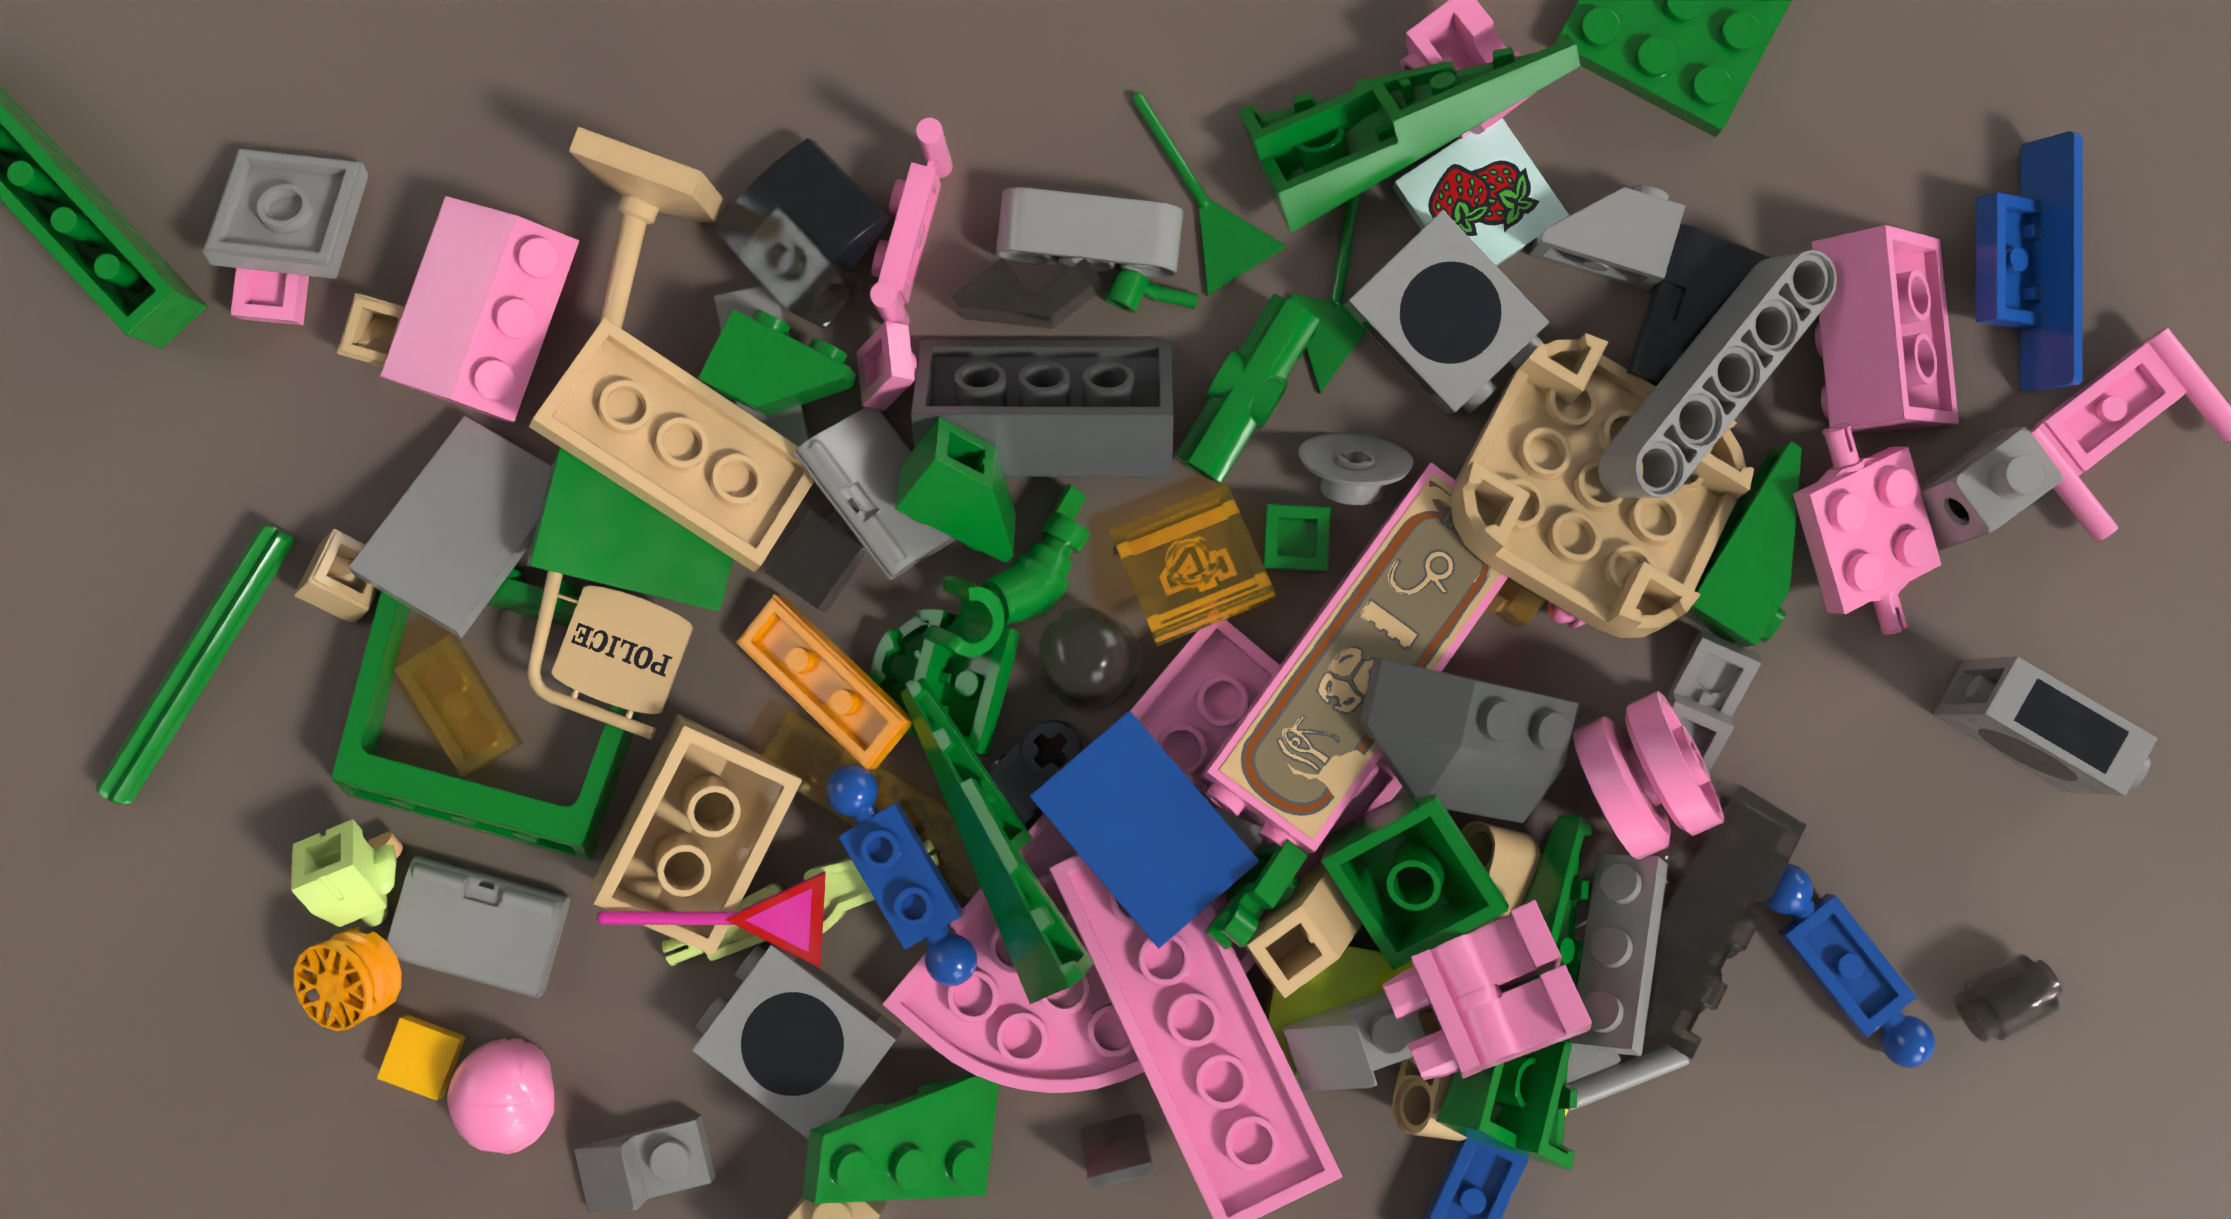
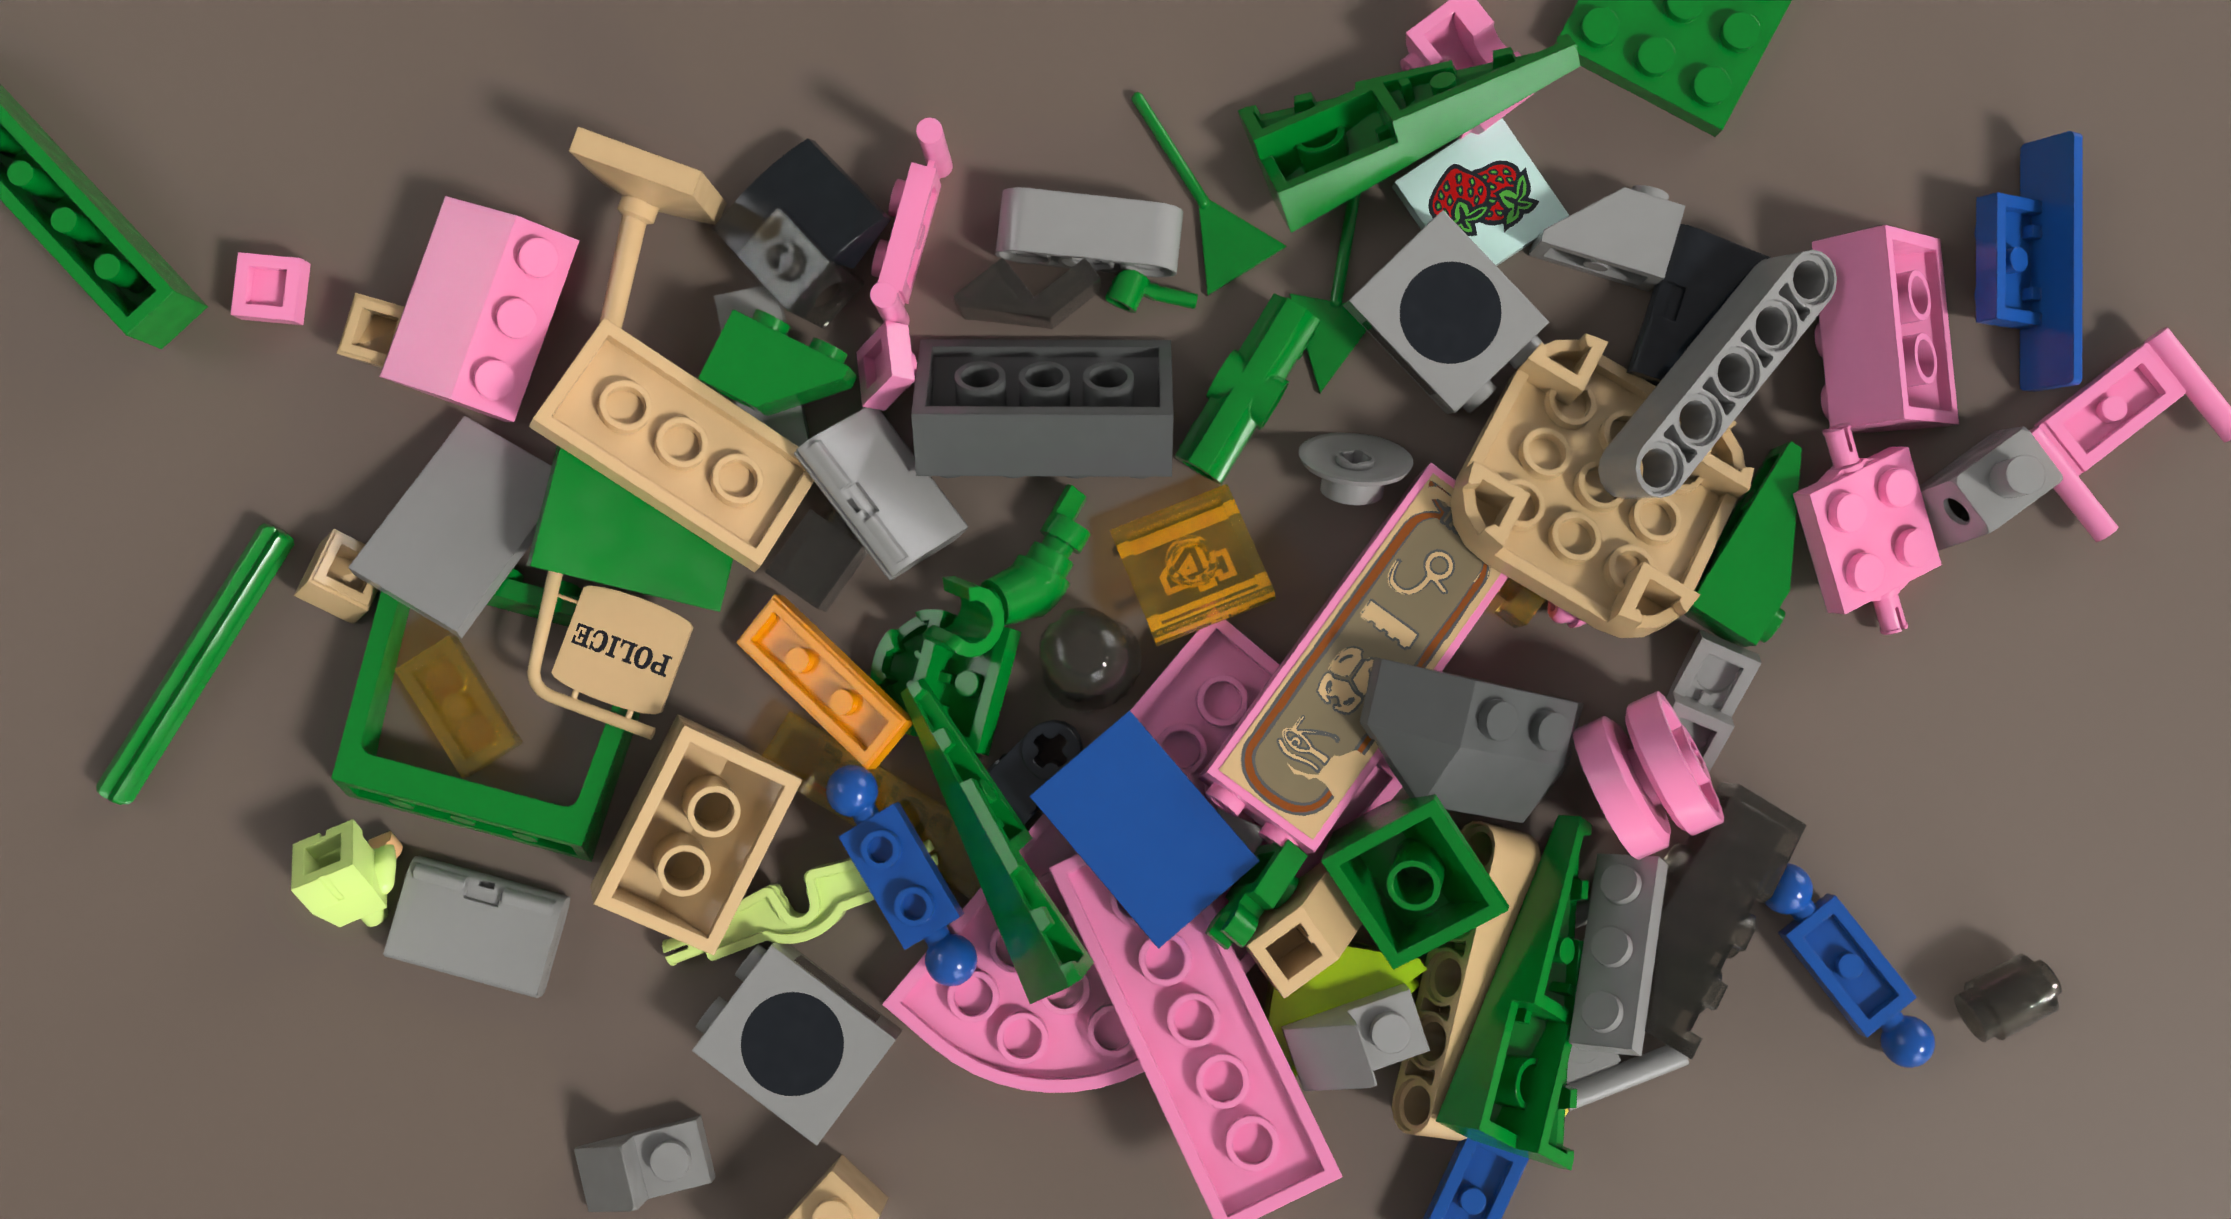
light grey tile [202,148,369,279] -> none
light orange wheel [294,927,402,1031] -> none
yellow tile [377,1014,467,1101] -> none
bright pink hair [447,1037,555,1154] -> none
dark pink piece [596,871,826,968] -> none
green wing [802,1071,999,1204] -> none
green slope [895,417,1016,563] -> none
flat silver slope [1081,1114,1153,1189] -> none
green plate [1262,504,1331,573] -> none
bright pink hips [1382,900,1592,1080] -> none
light grey brick [1932,656,2158,796] -> none

